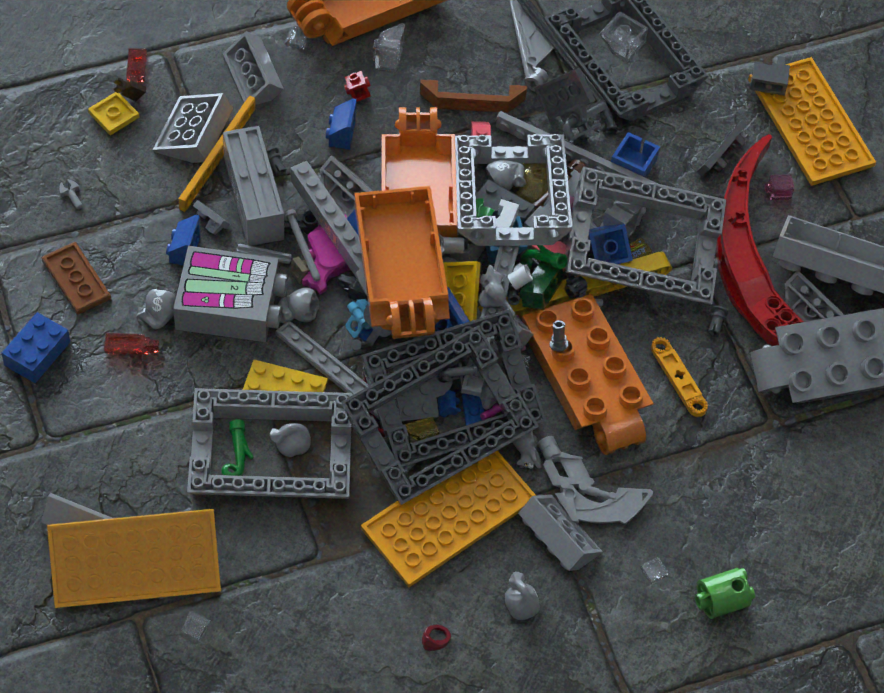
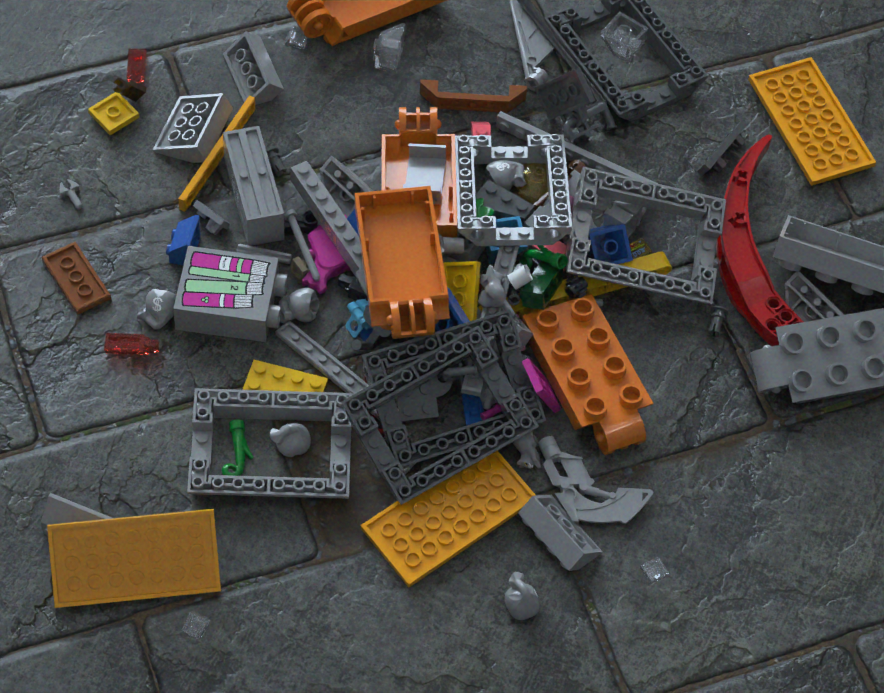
blue brick [1,312,70,383] -> none
blue slope [326,99,357,150] -> none
red brick [344,71,371,102] -> none
clear yellow tile [404,416,439,441] -> none
dark red piece [422,624,451,651] -> none
blue tile [438,390,461,417] -> none
white leg [496,199,519,228] -> none
dark grey pin [549,320,569,351] -> none
blue piece [611,132,660,178] -> none
light orange piece [651,337,708,417] -> none
bright green cylinder [695,568,755,619] -> none
dark grey hinge [750,56,790,96] -> none
clear pink brick [765,174,794,200] -> none
none -> light grey panel [403,143,446,204]
none -> dark pink tile [522,358,561,413]

